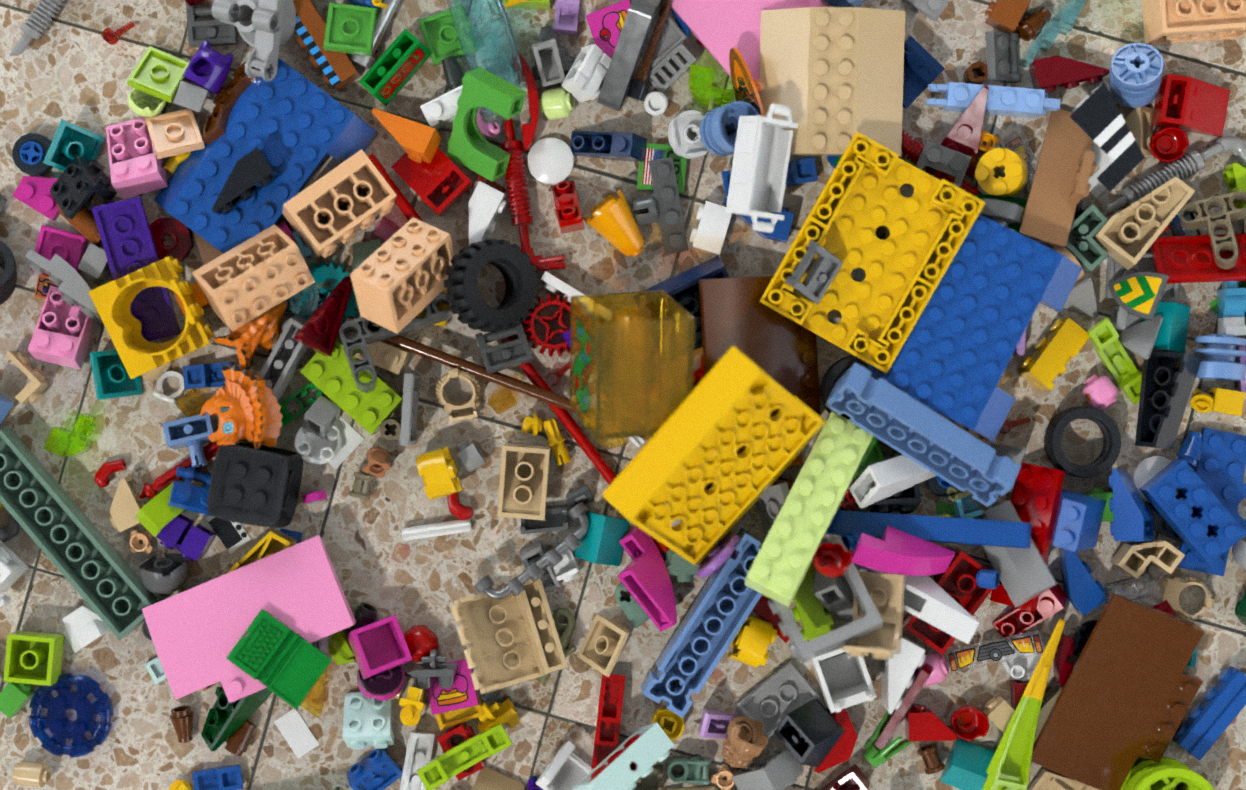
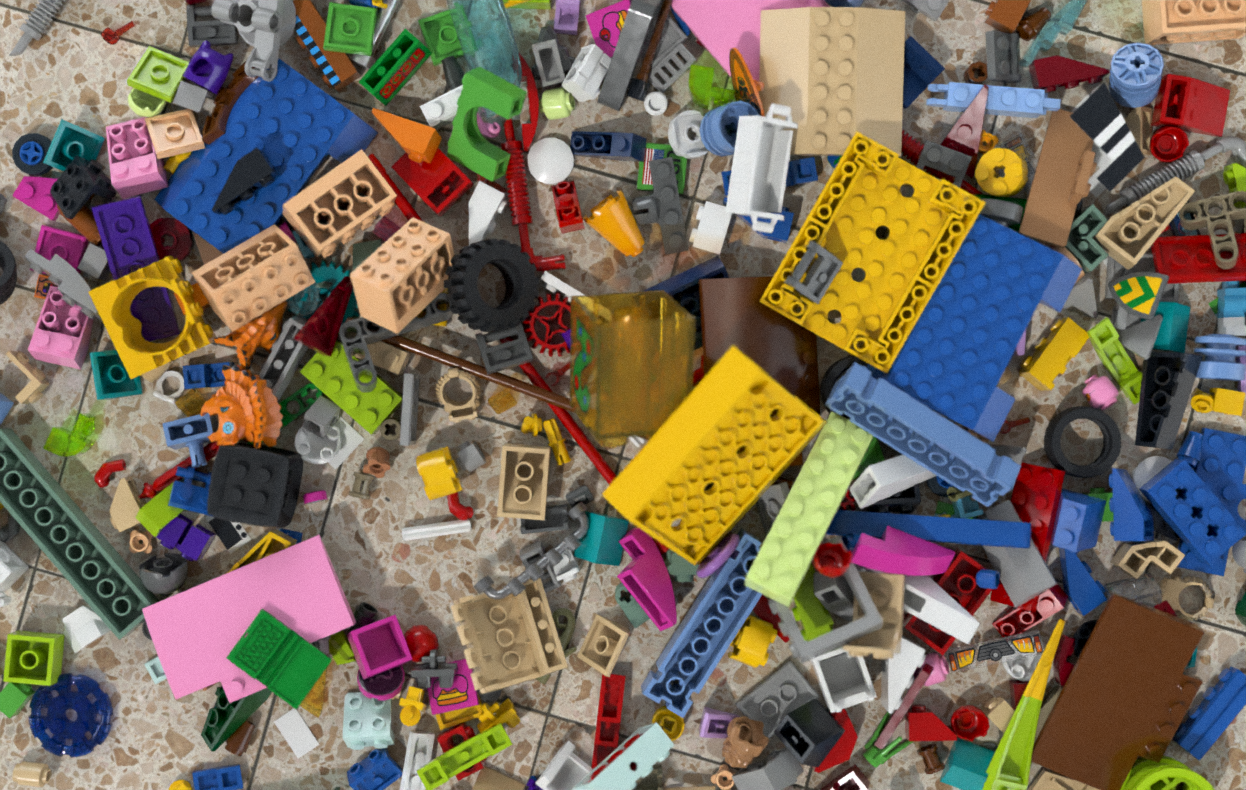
reddish brown cone [170,706,194,743] -> none
sand green piece [666,756,712,785] -> none

